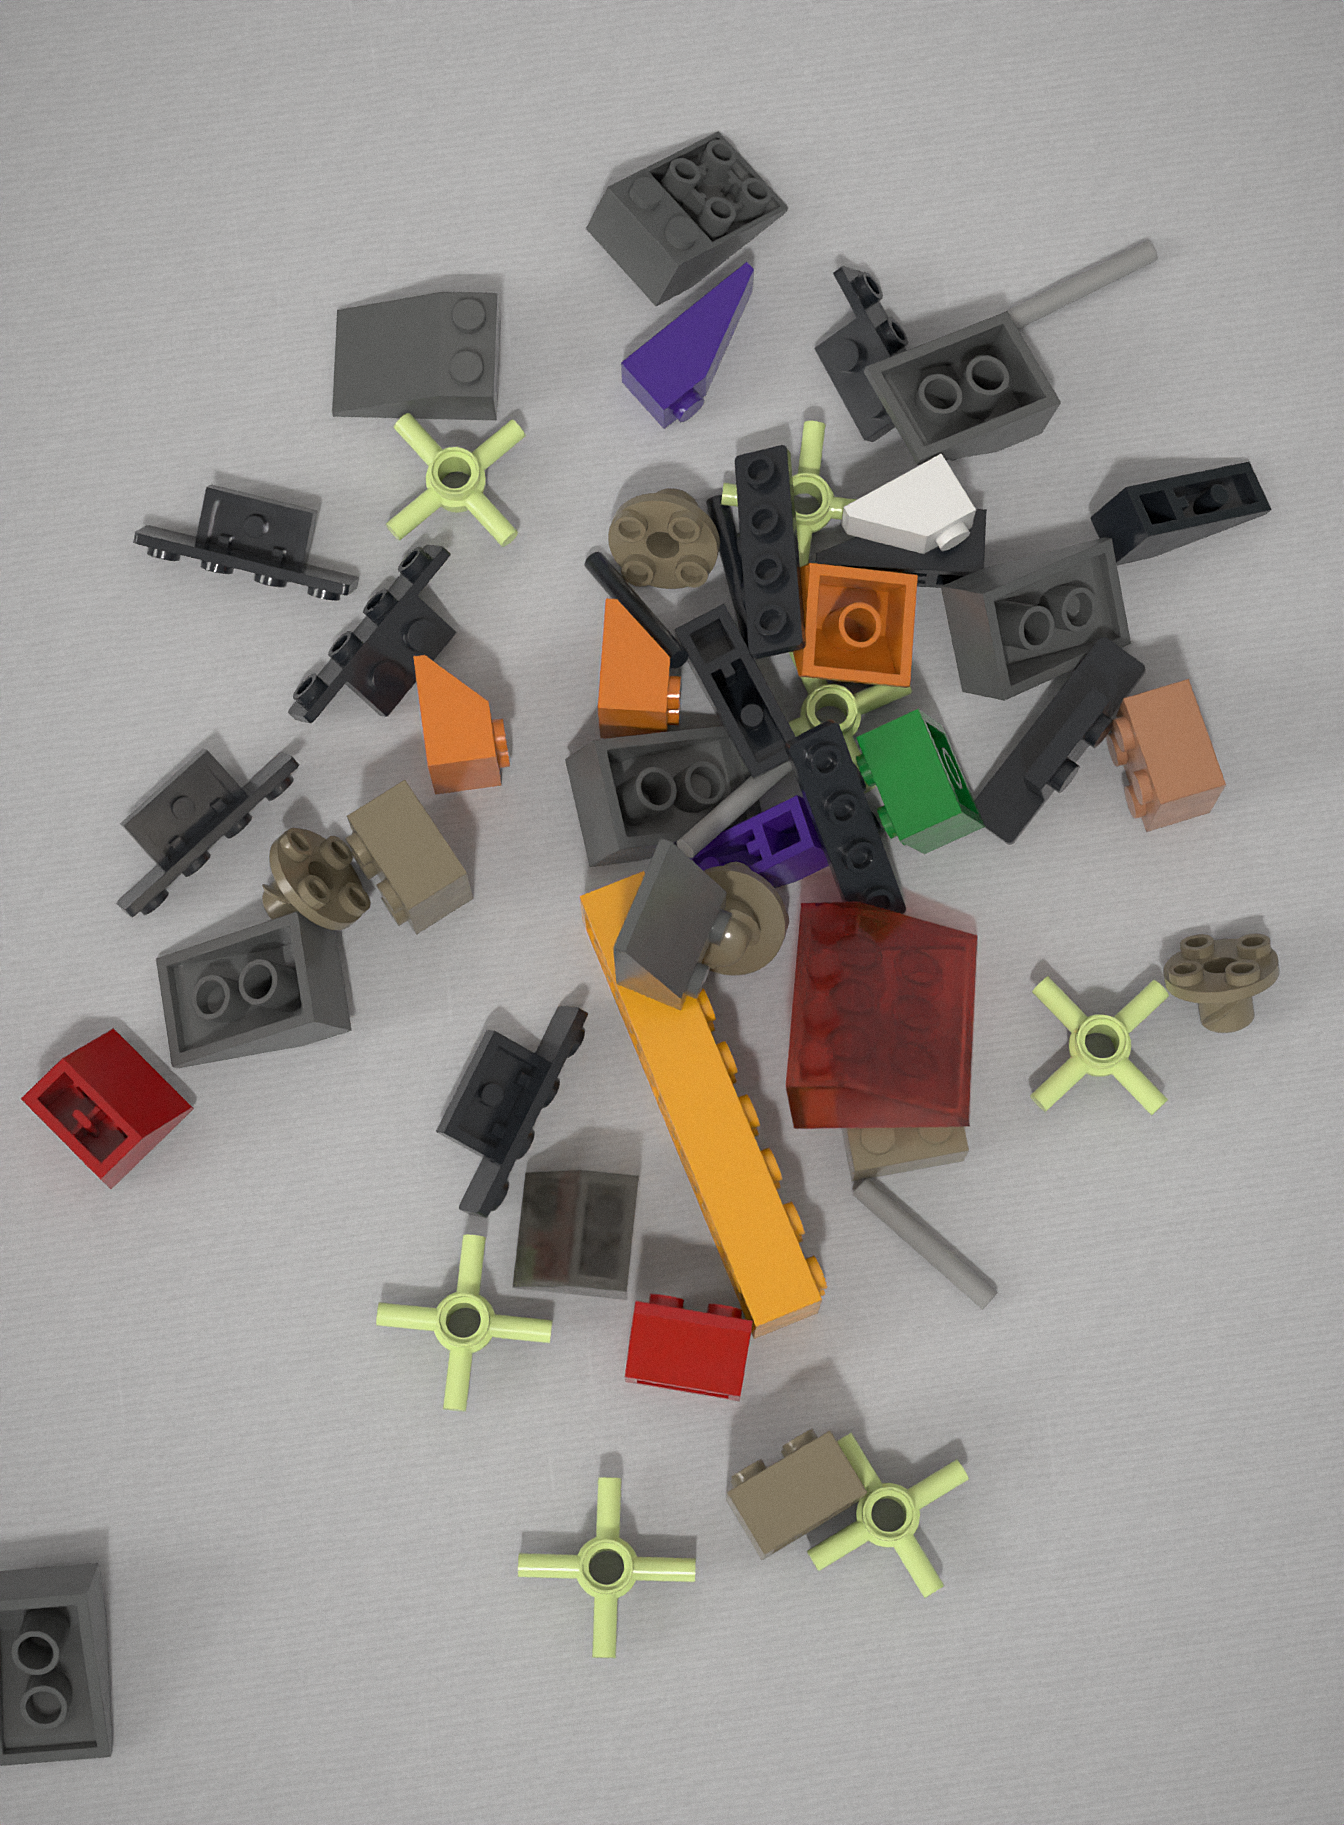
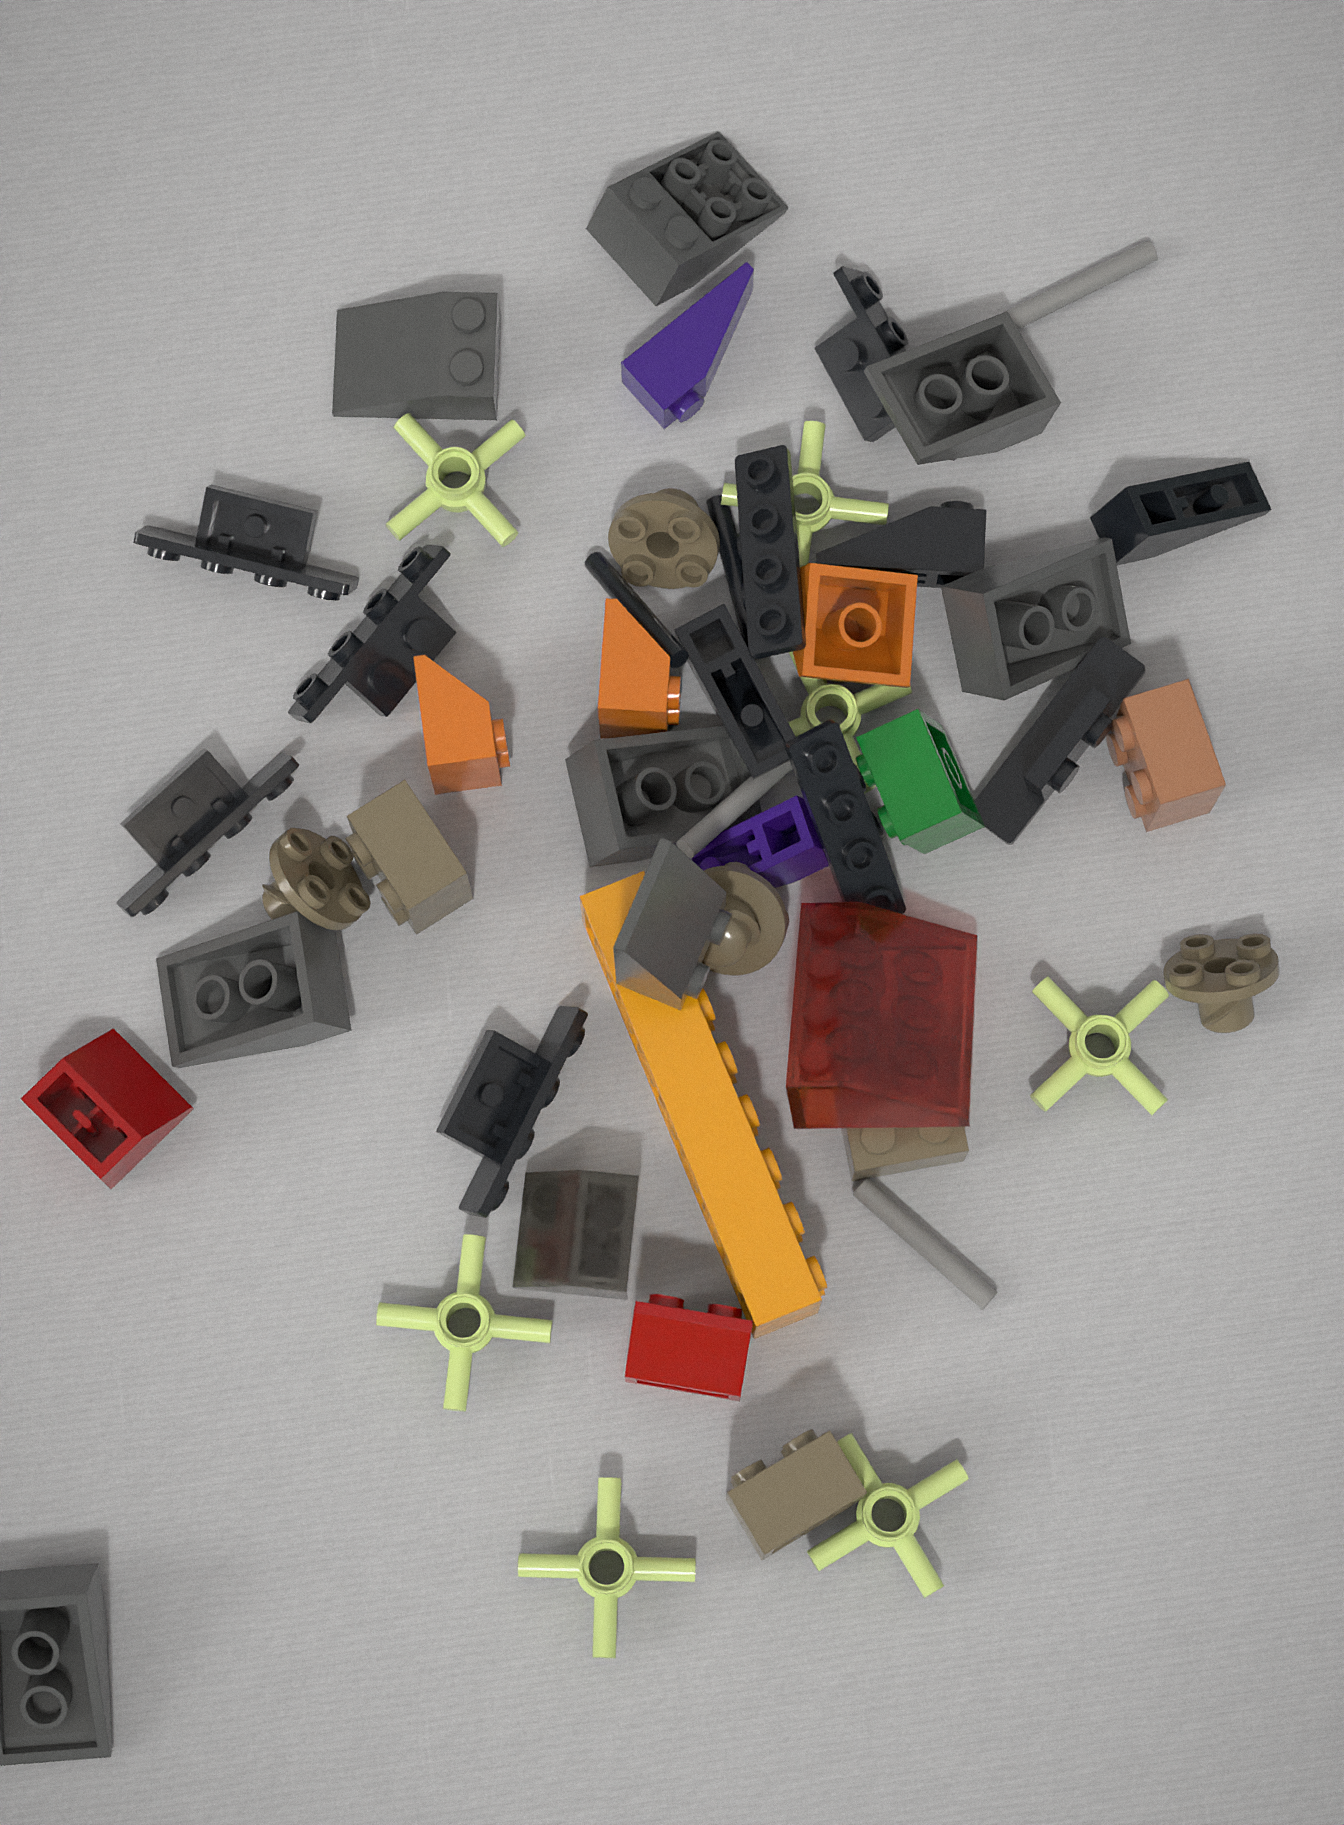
white slope [841,454,976,554] -> none

